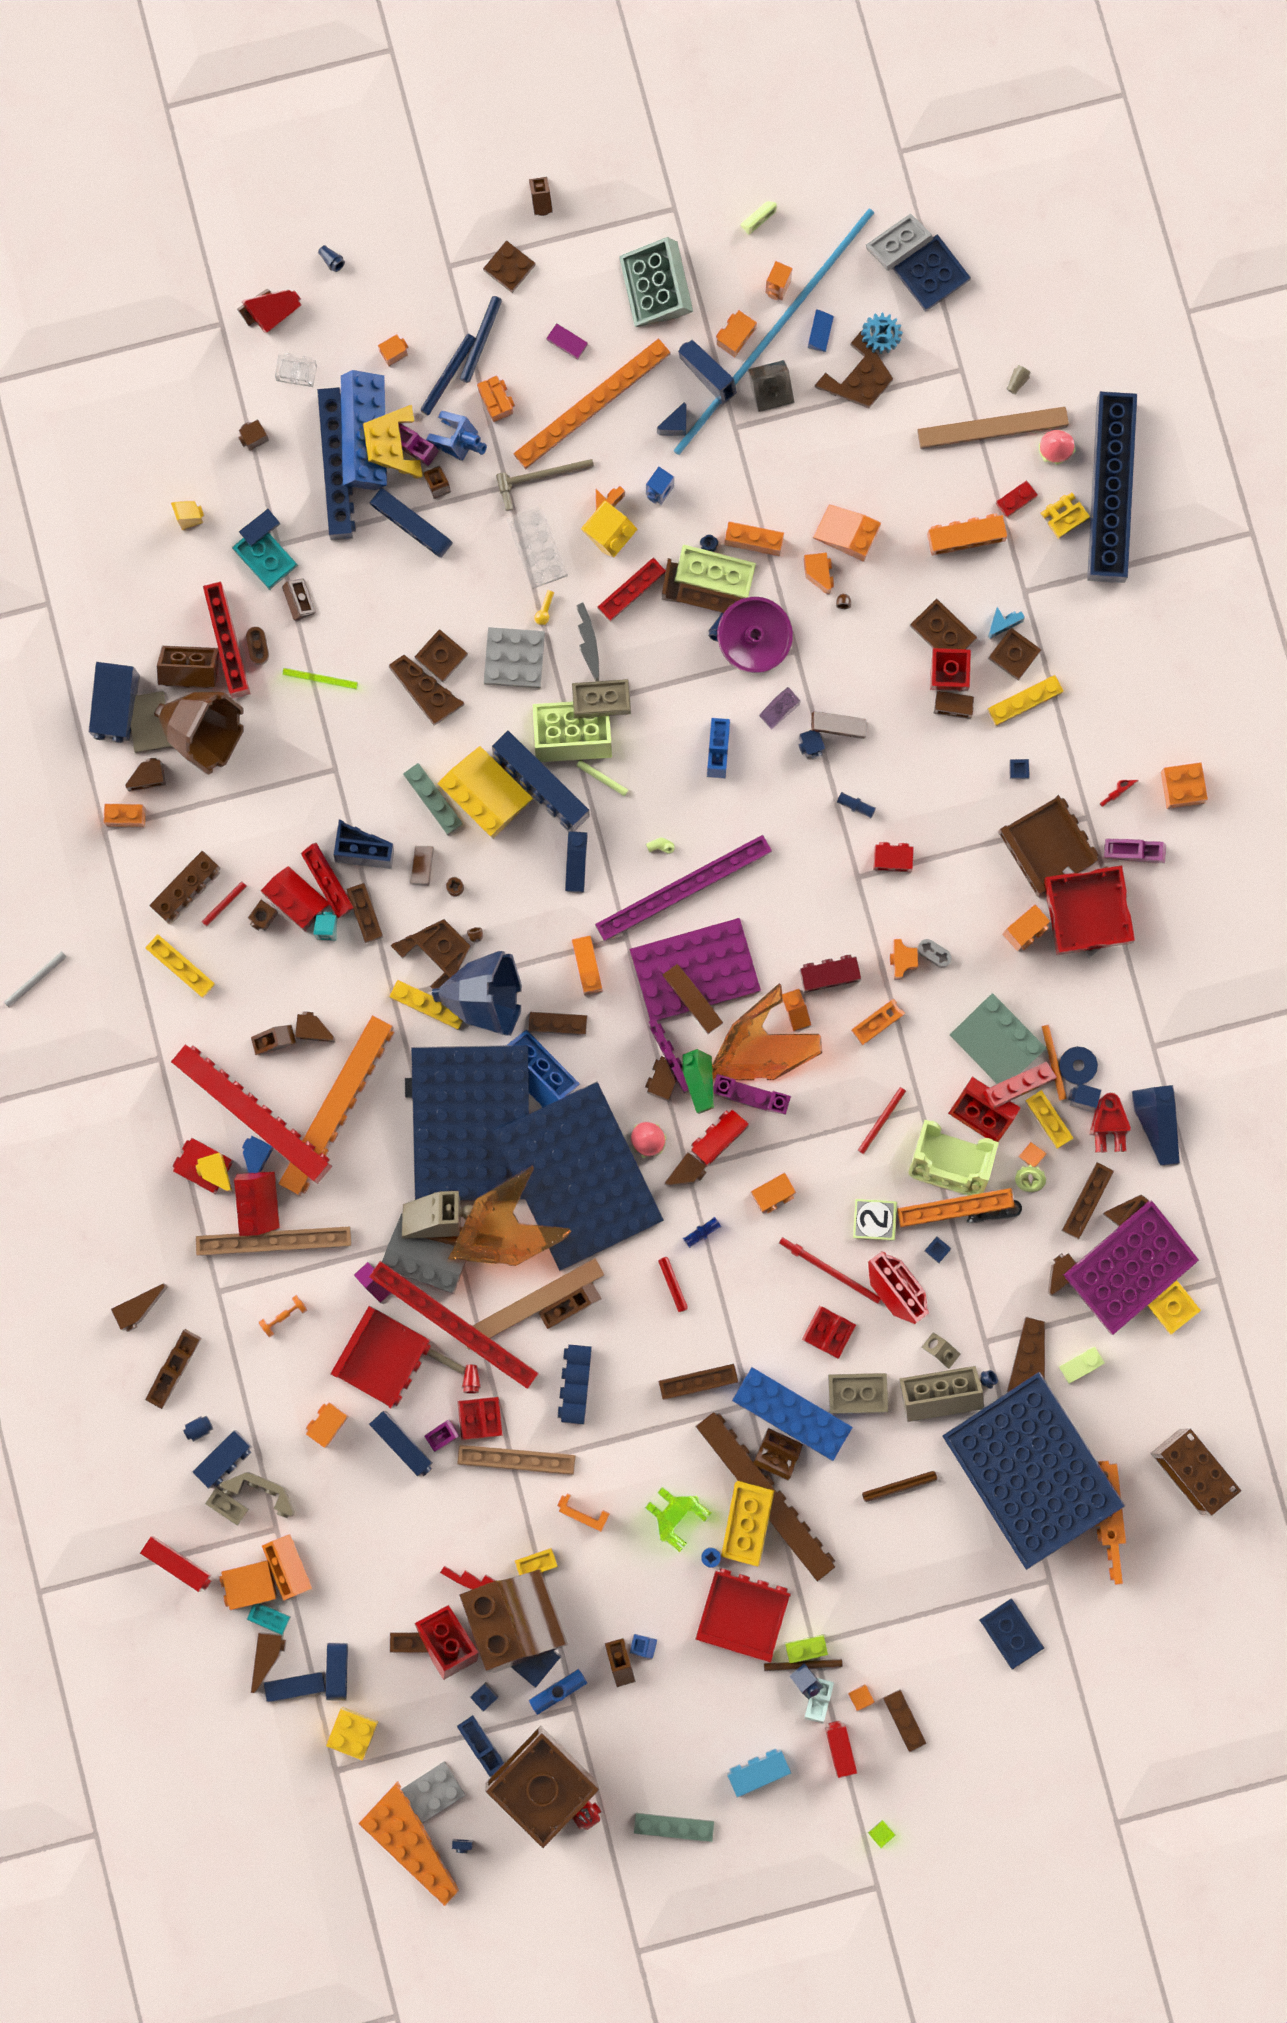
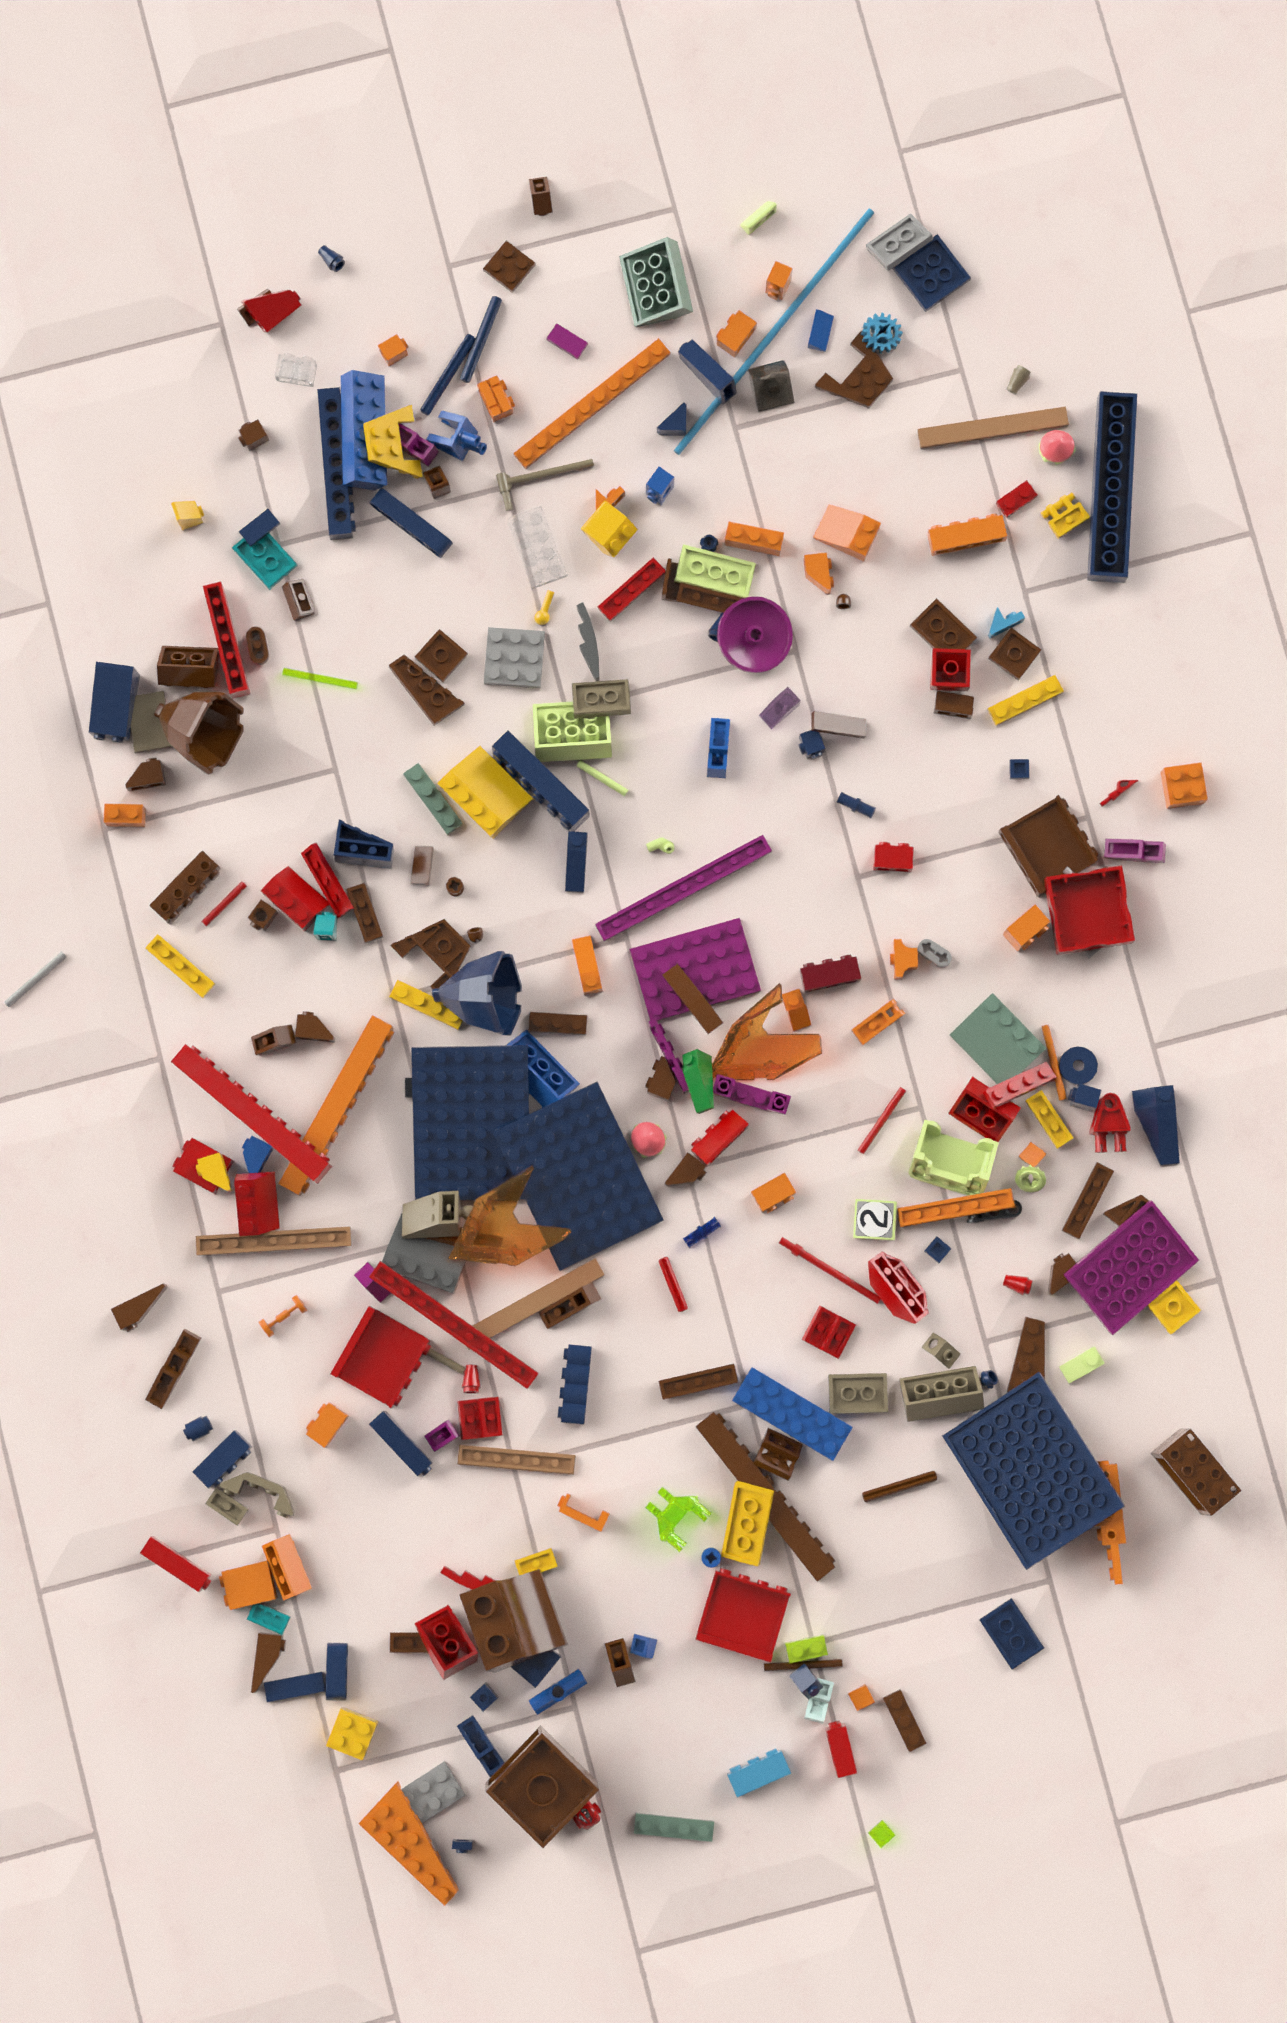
none -> red cone [1003,1275,1033,1296]

